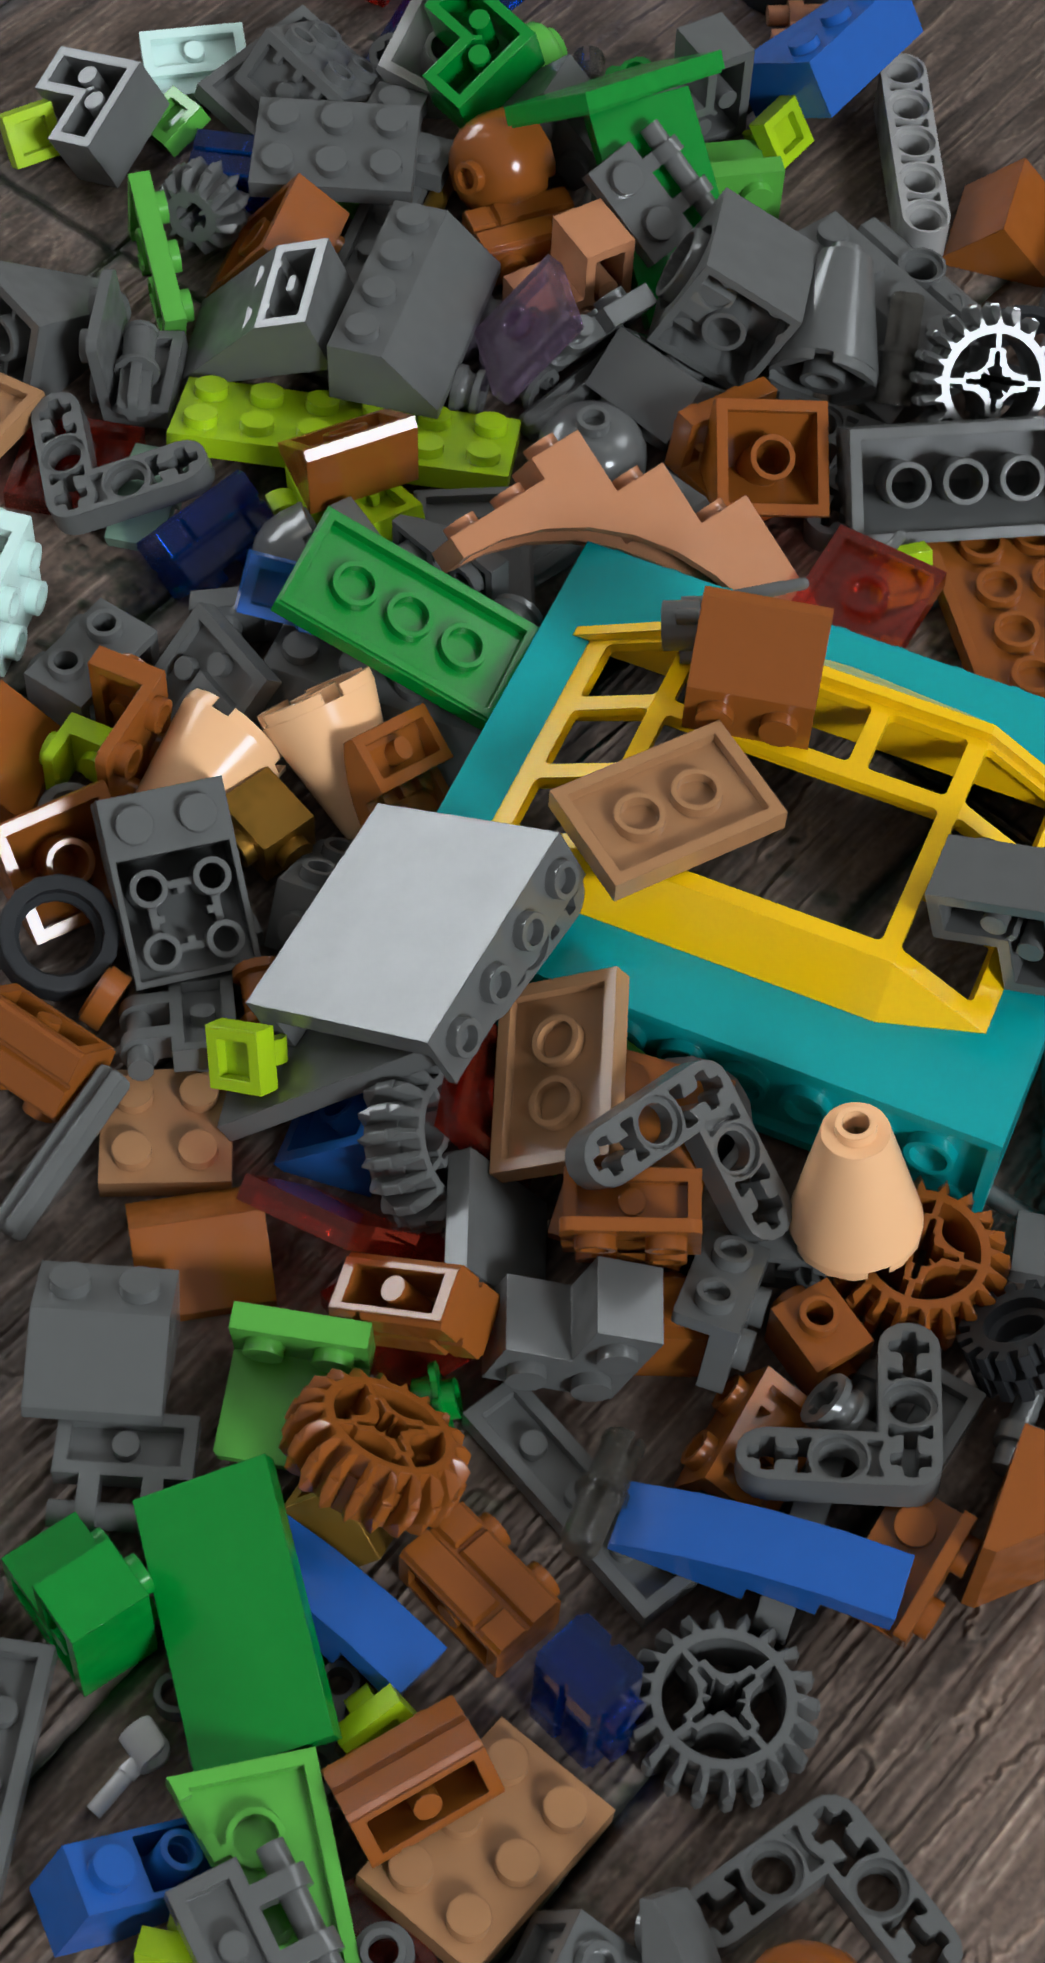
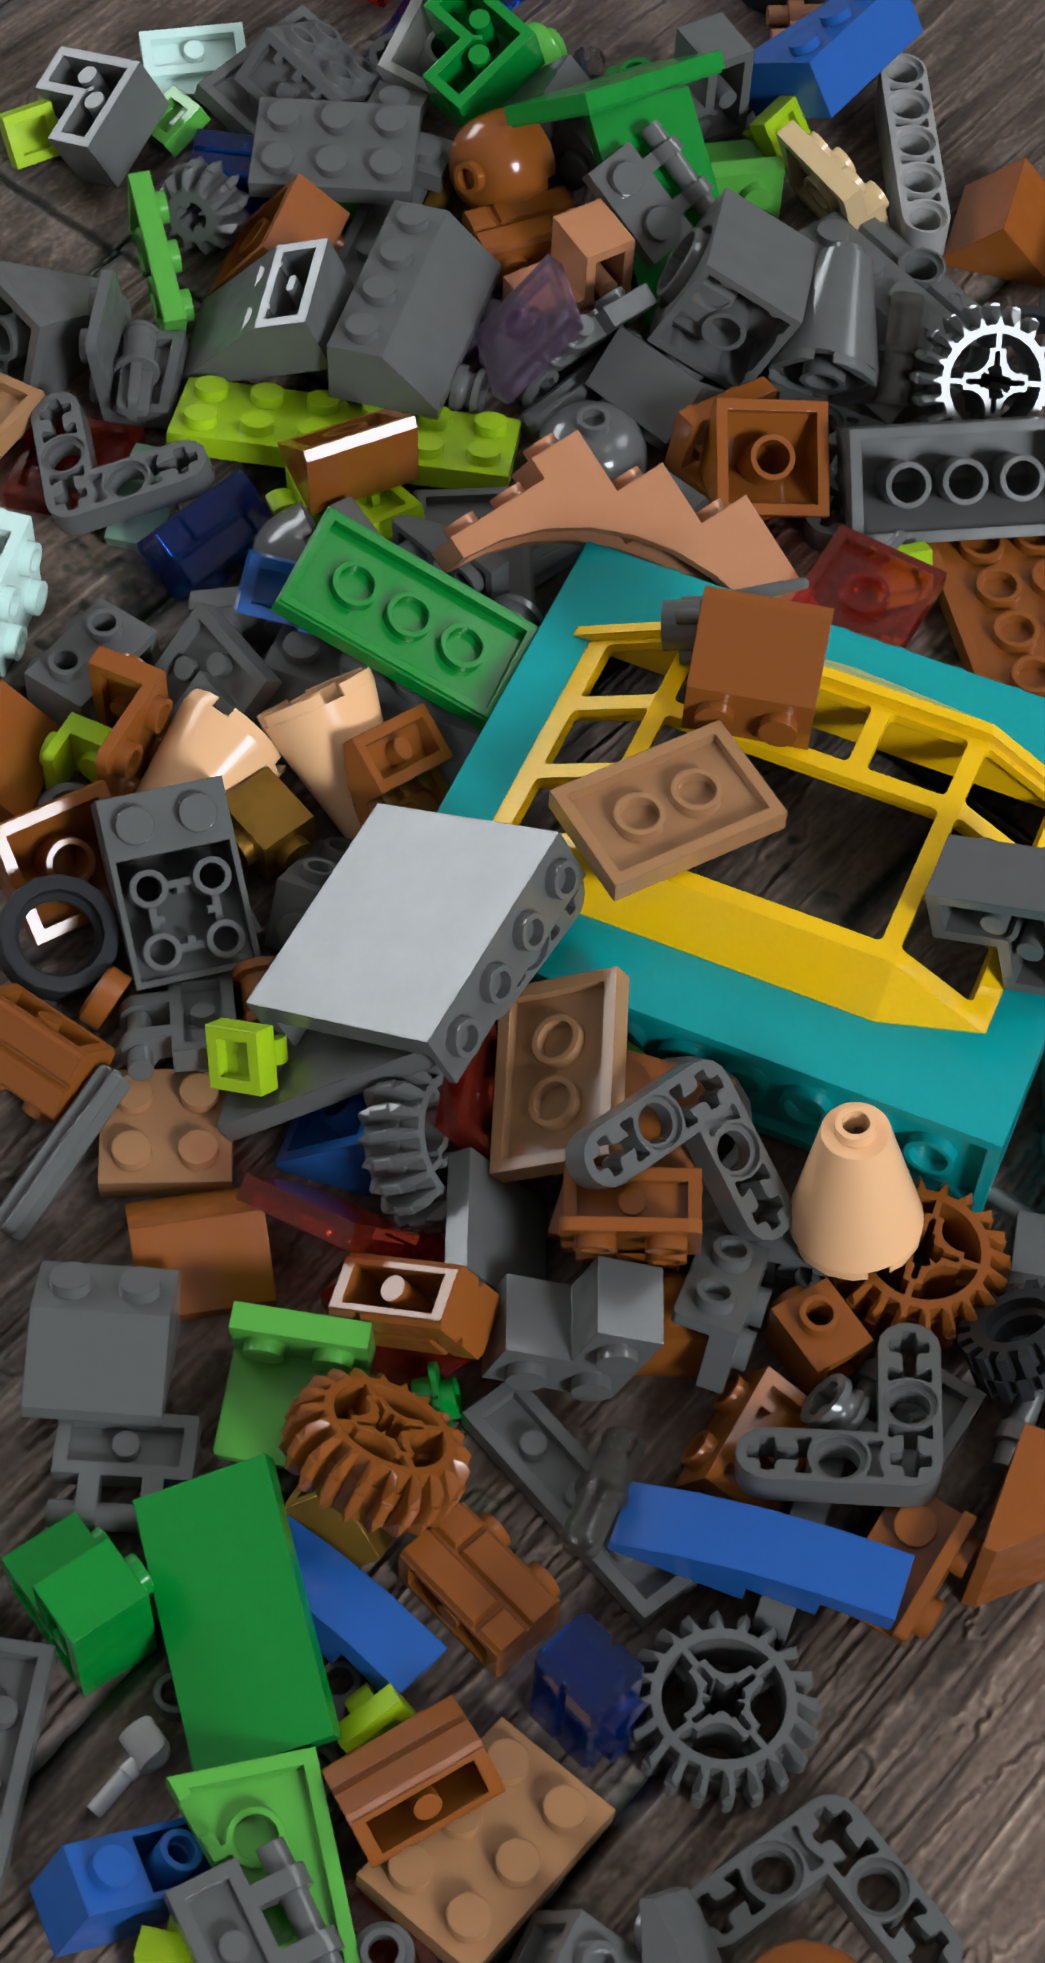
none -> tan plate [776,120,890,230]

